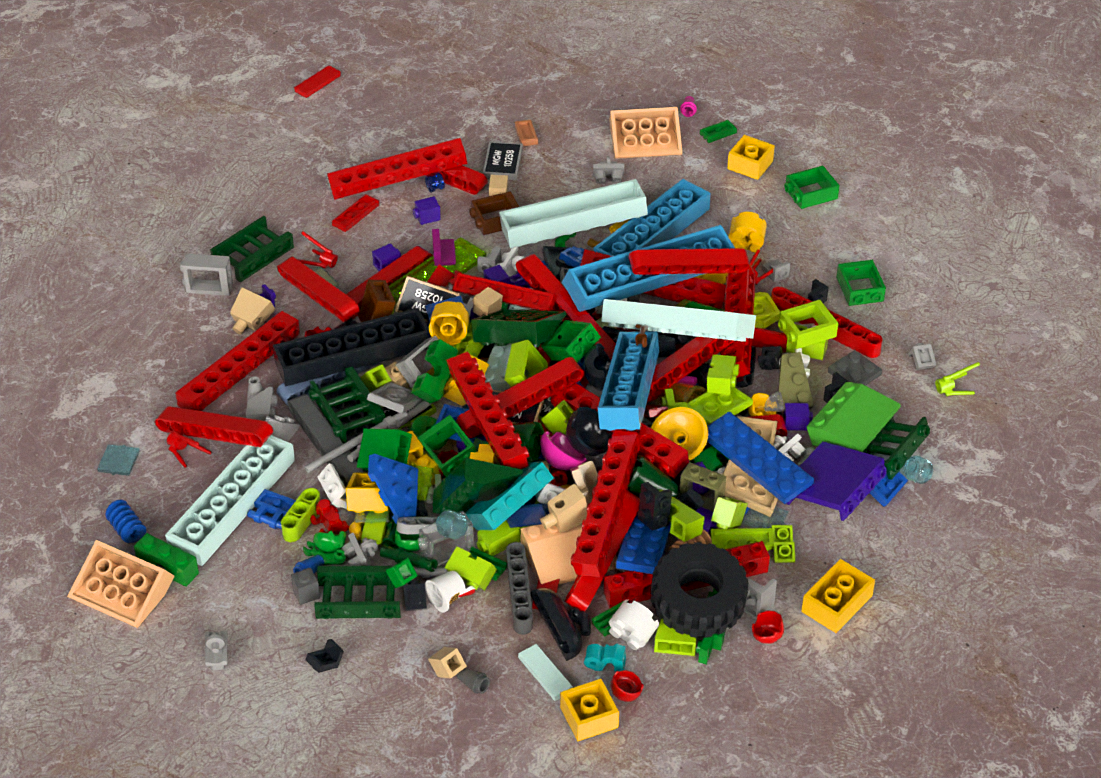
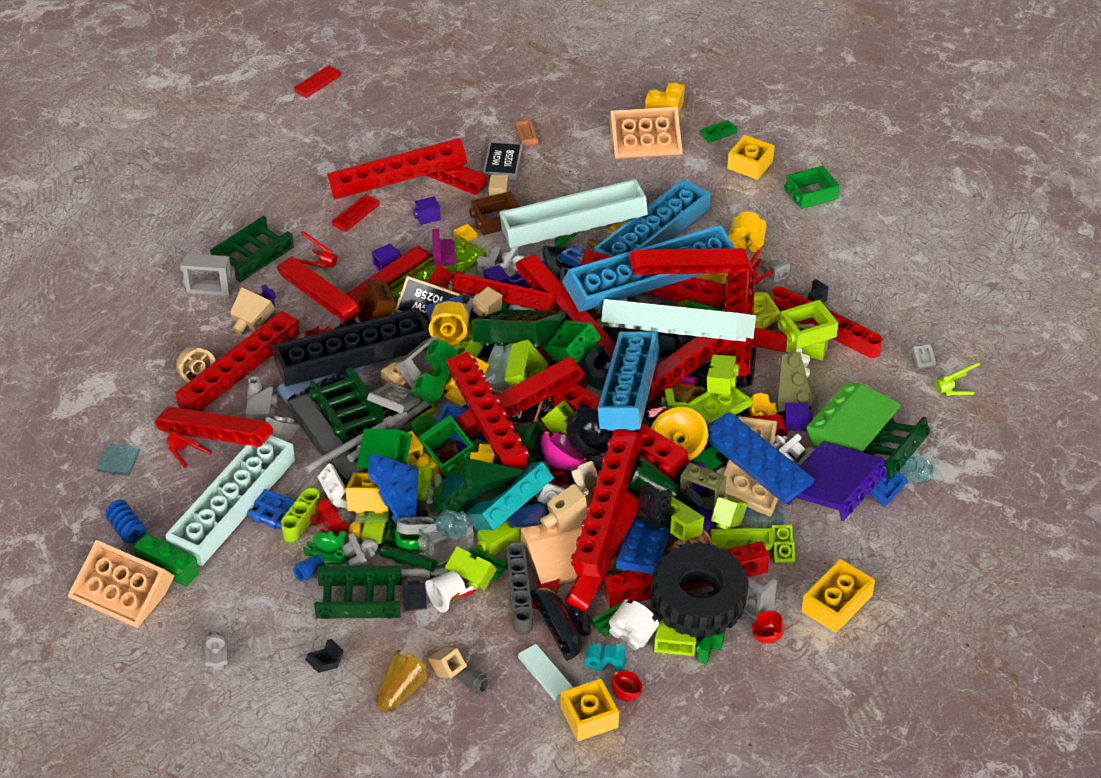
dark grey brick [291,567,320,605] -> none
lime brick [360,364,392,393] -> none
green slope [386,558,418,588] -> none
clear blue wheel [425,172,445,193] -> none
light grey hips [593,156,624,184] -> none
reddish brown piece [635,324,648,347] -> none
dark pink cone [680,96,697,117] -> none
black bracket [757,346,783,370] -> none
clear tile [764,392,785,411] -> none
black bracket [823,372,847,403] -> none
dark grey plate [828,350,882,385] -> none
green window [836,259,886,306] -> none
none -> tan cylinder [176,346,216,382]
none -> clear yellow cone [375,650,431,713]
none -> yellow tile [453,223,478,244]
none -> yellow brick [645,83,685,117]

